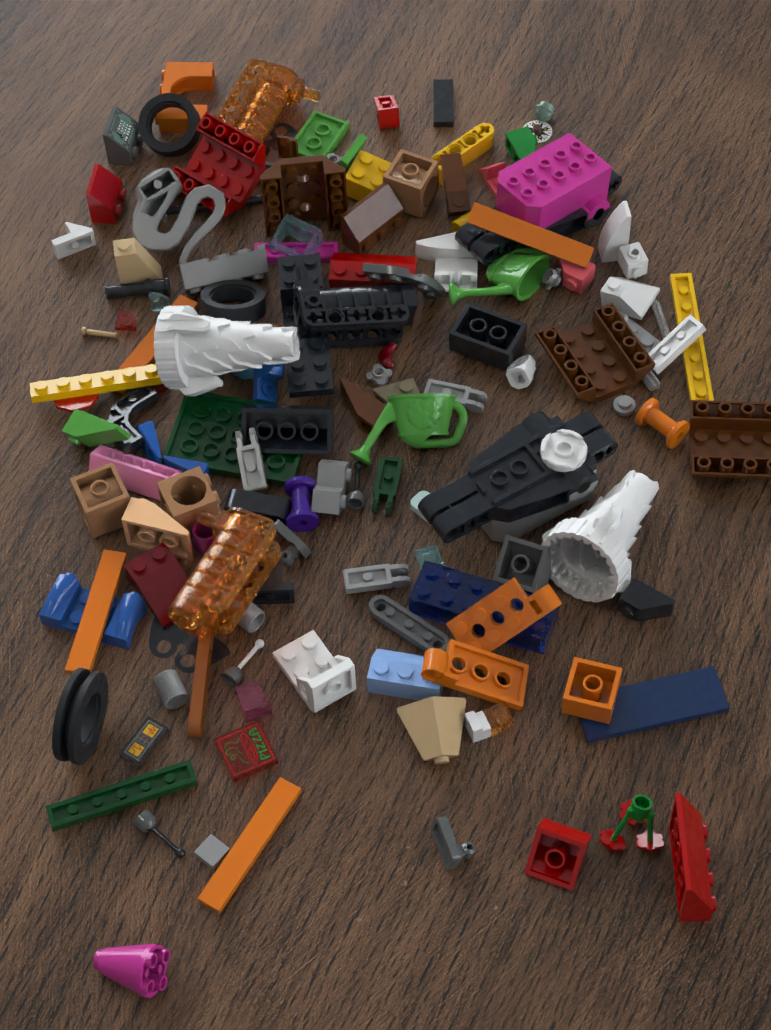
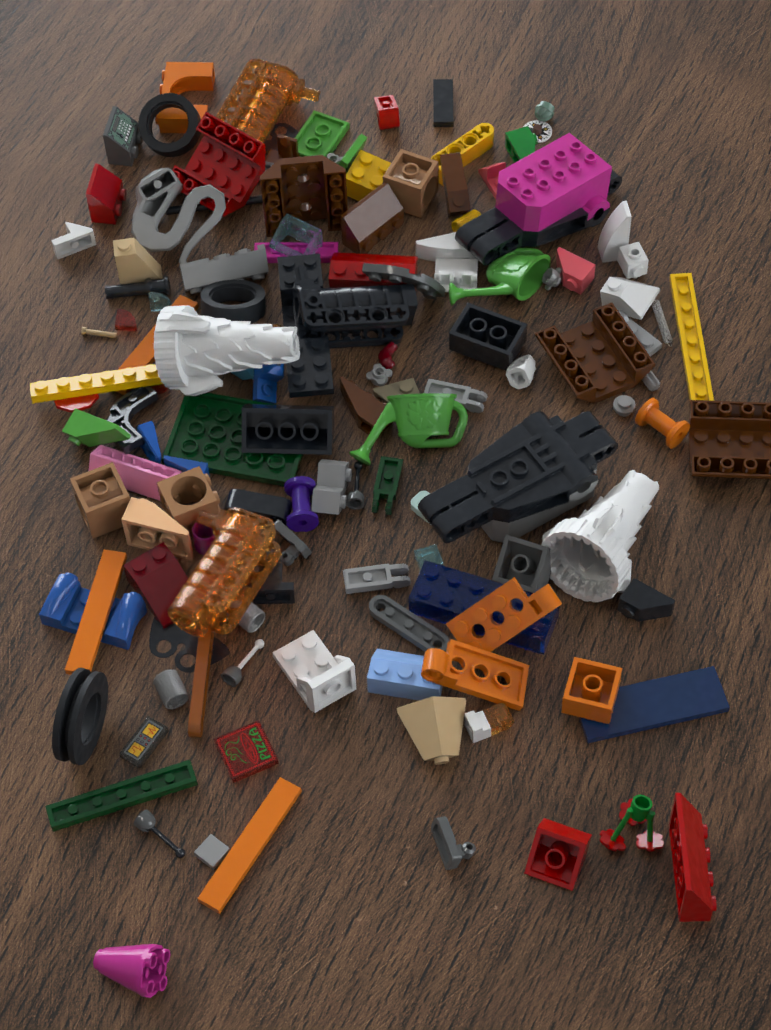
light grey hinge [235,427,268,492] -> none
clear pink window [235,681,272,723] -> none
orange tile [467,202,594,268] -> none
white tile [540,429,588,472] -> none
white plate [648,315,706,375] -> none

